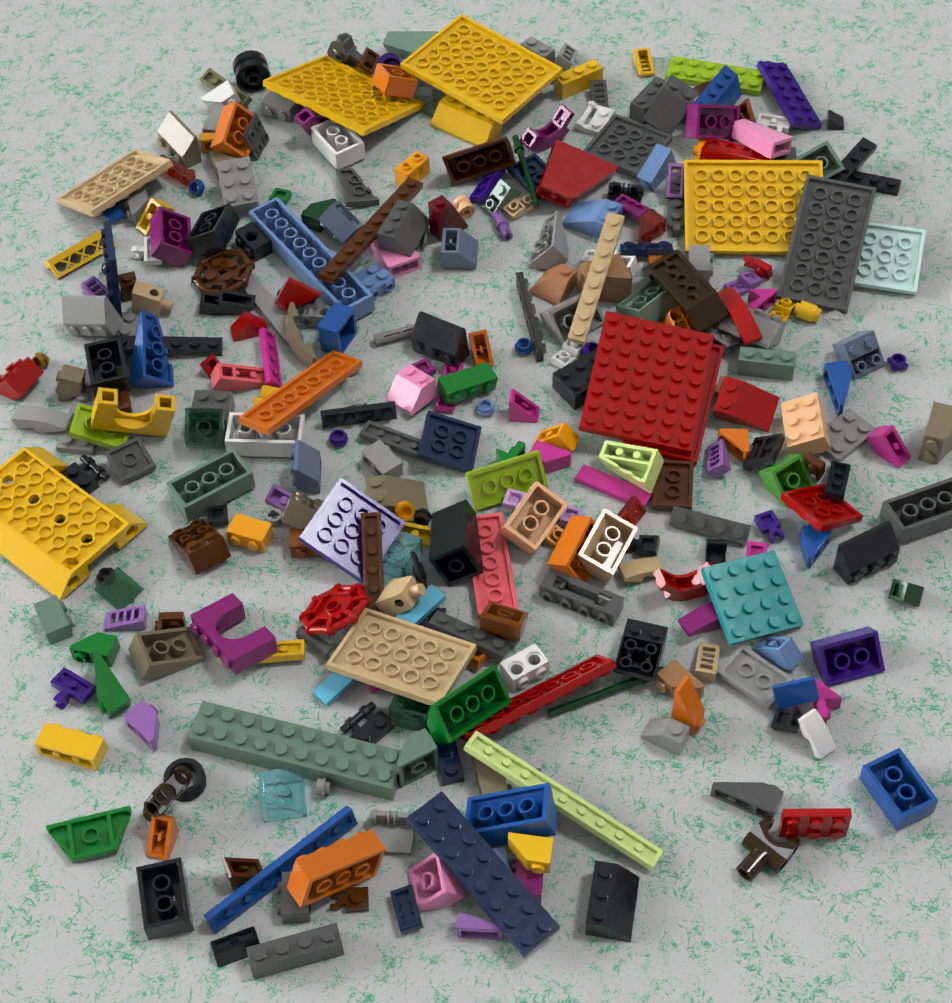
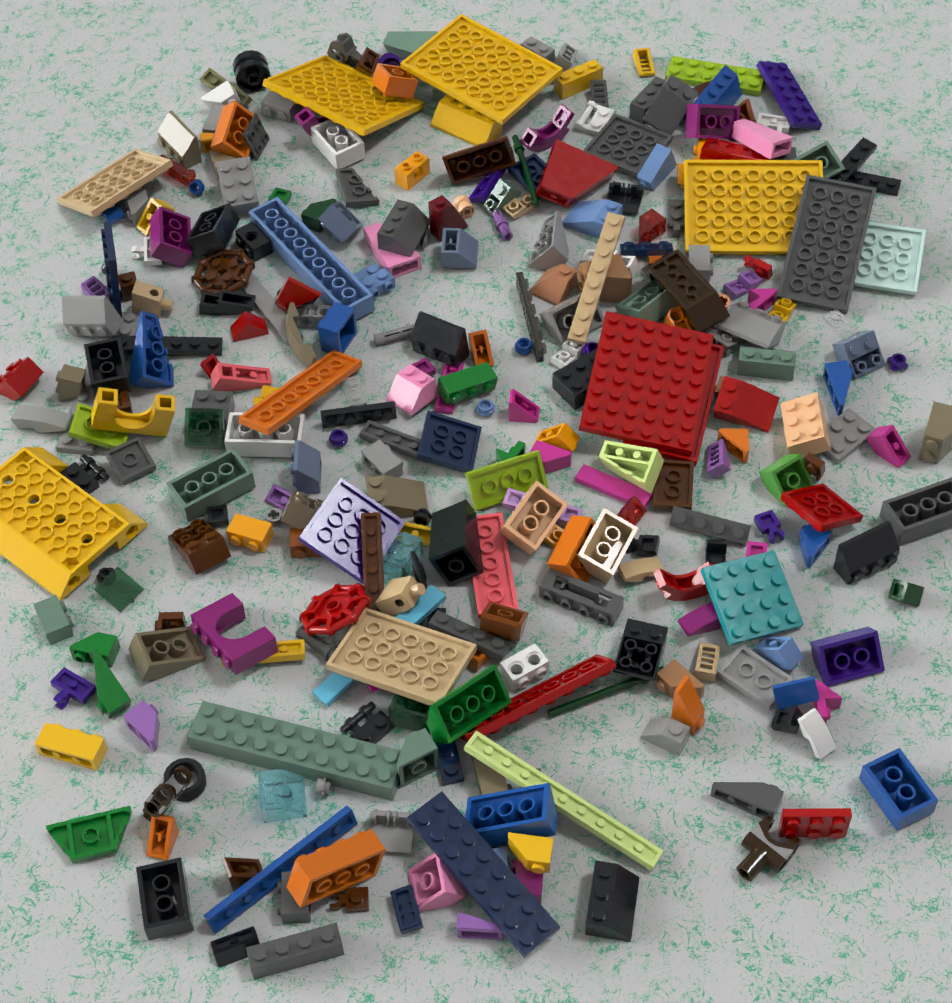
pearl gold plate [32,352,49,369] -> none
yellow fence [44,228,116,279] -> none
medium lavender slope [105,605,147,631] -> none
dark pink tile [258,327,282,388] -> none
reddish brown plate [318,177,423,285] -> none
light orange tile [394,501,415,521] -> none
magenta plate [614,193,650,222] -> none
medium lavender slope [666,163,684,200] -> none
red slope [717,287,763,346] -> none
black plate [743,433,785,471] -> none
yellow brick [794,300,822,323] -> none
black tile [824,461,851,501] -> none
black slope [827,110,844,130] -> none

